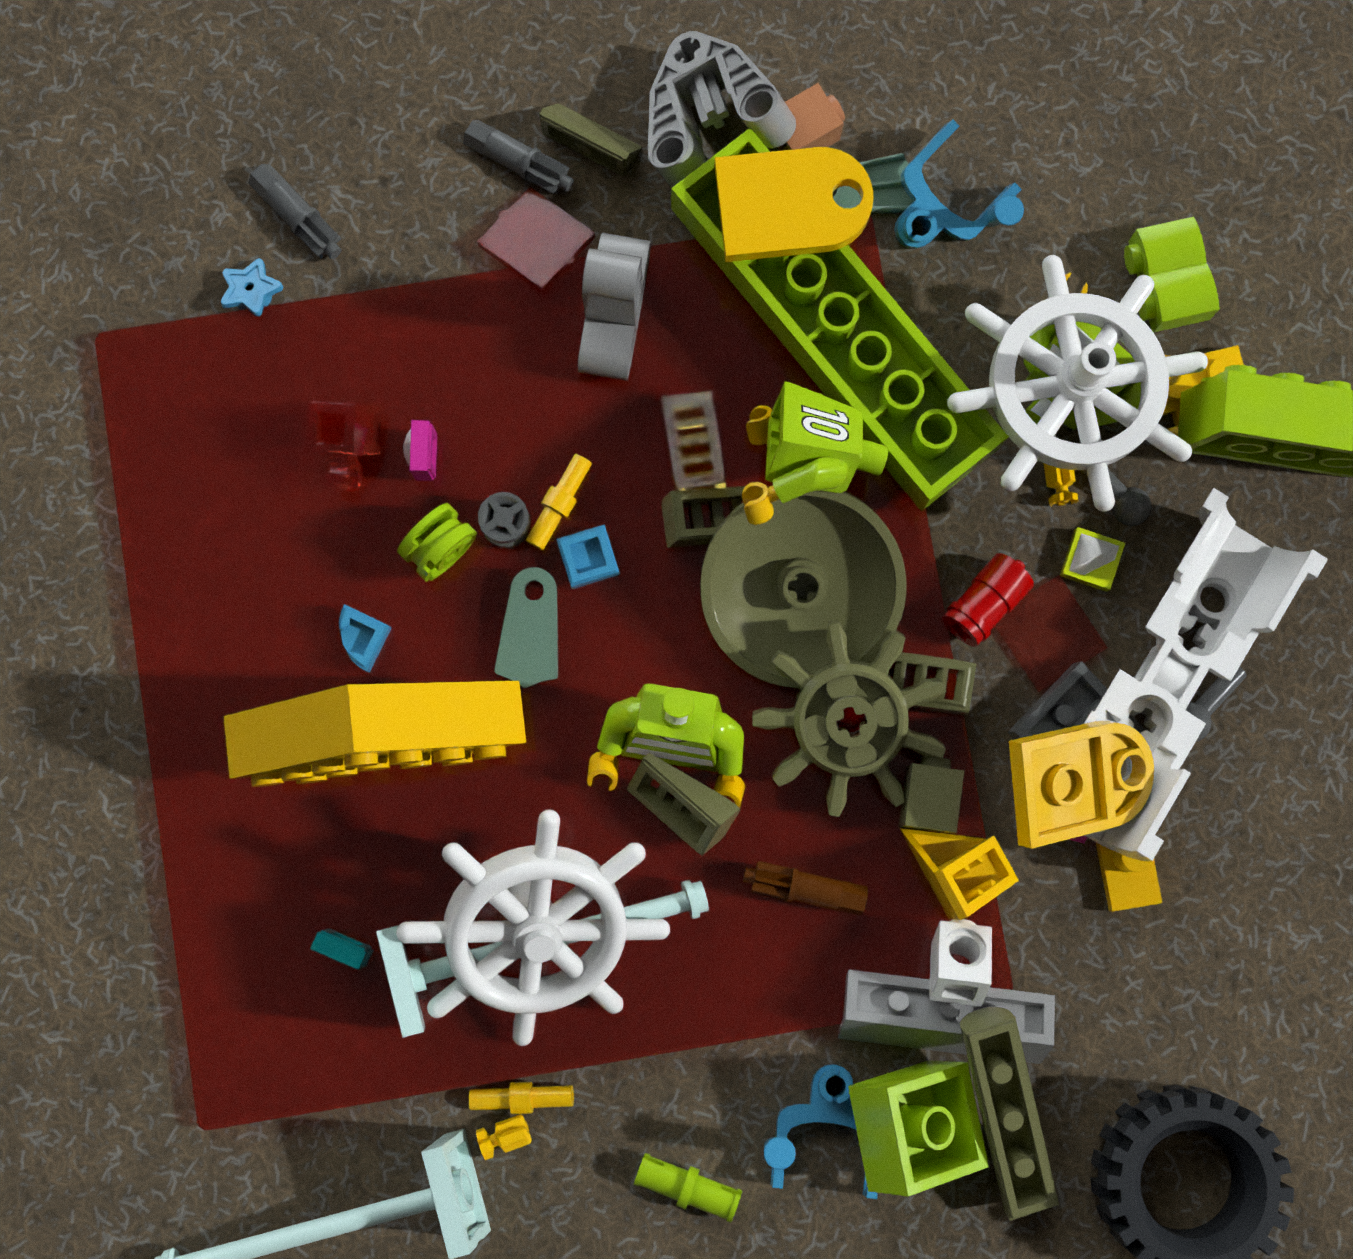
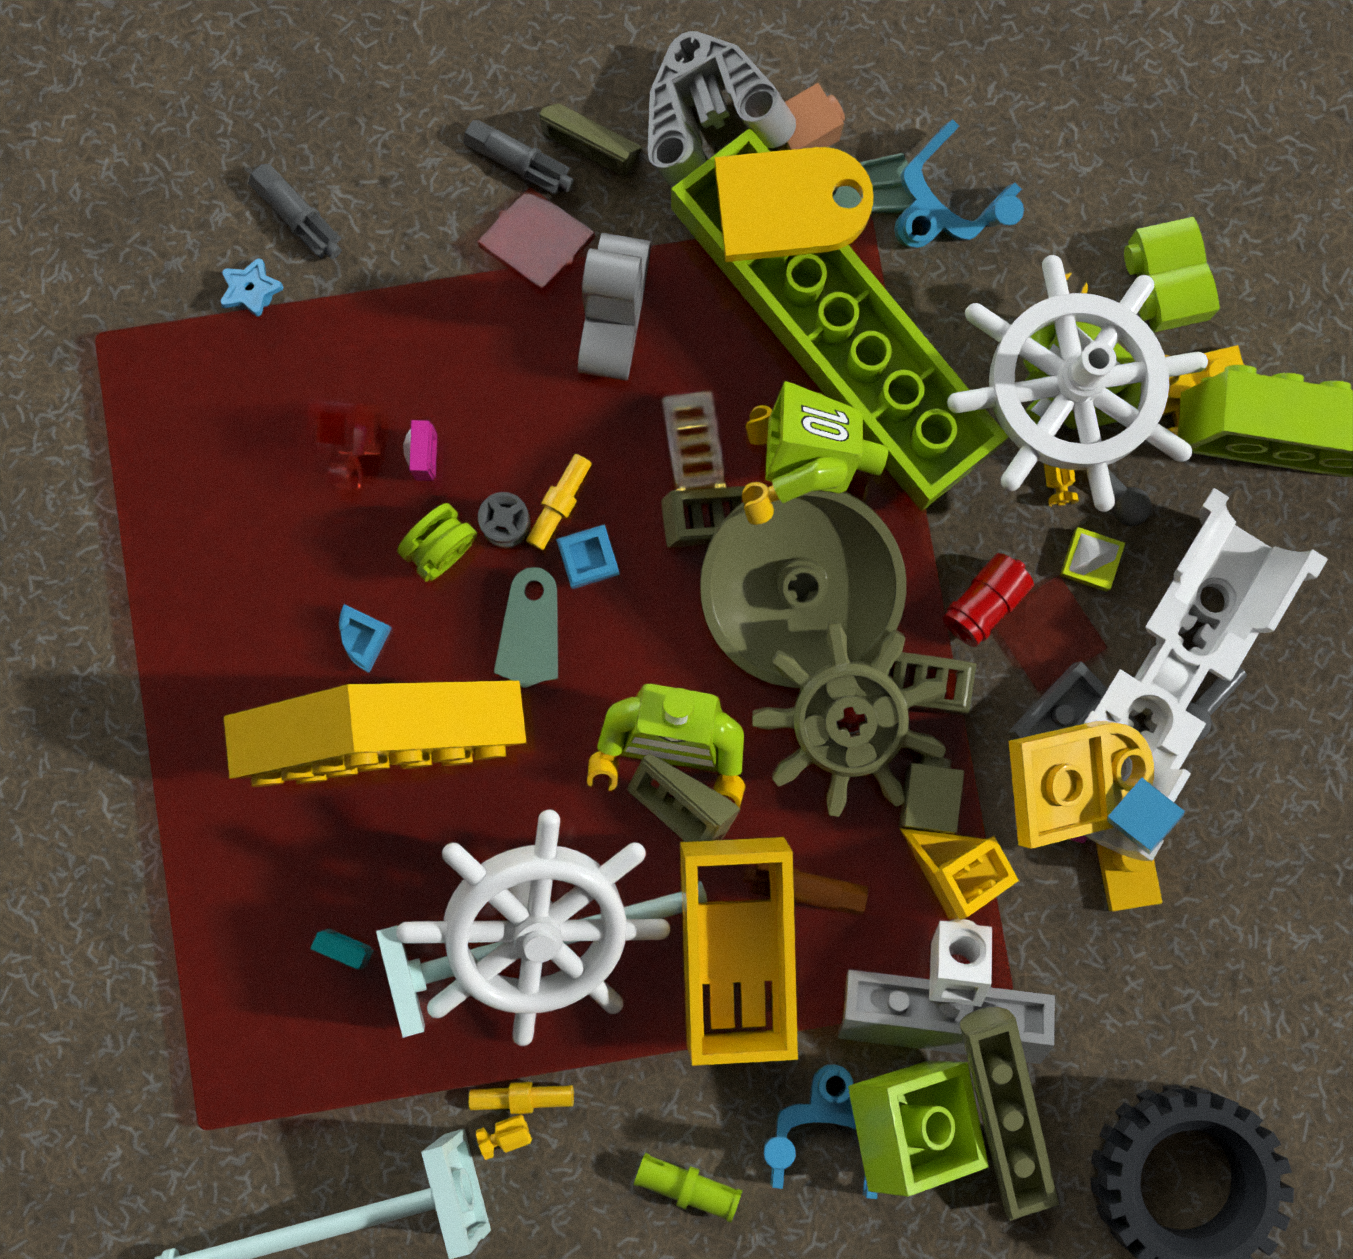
none -> yellow piece [680,837,798,1066]
none -> dark azure tile [1107,778,1185,855]

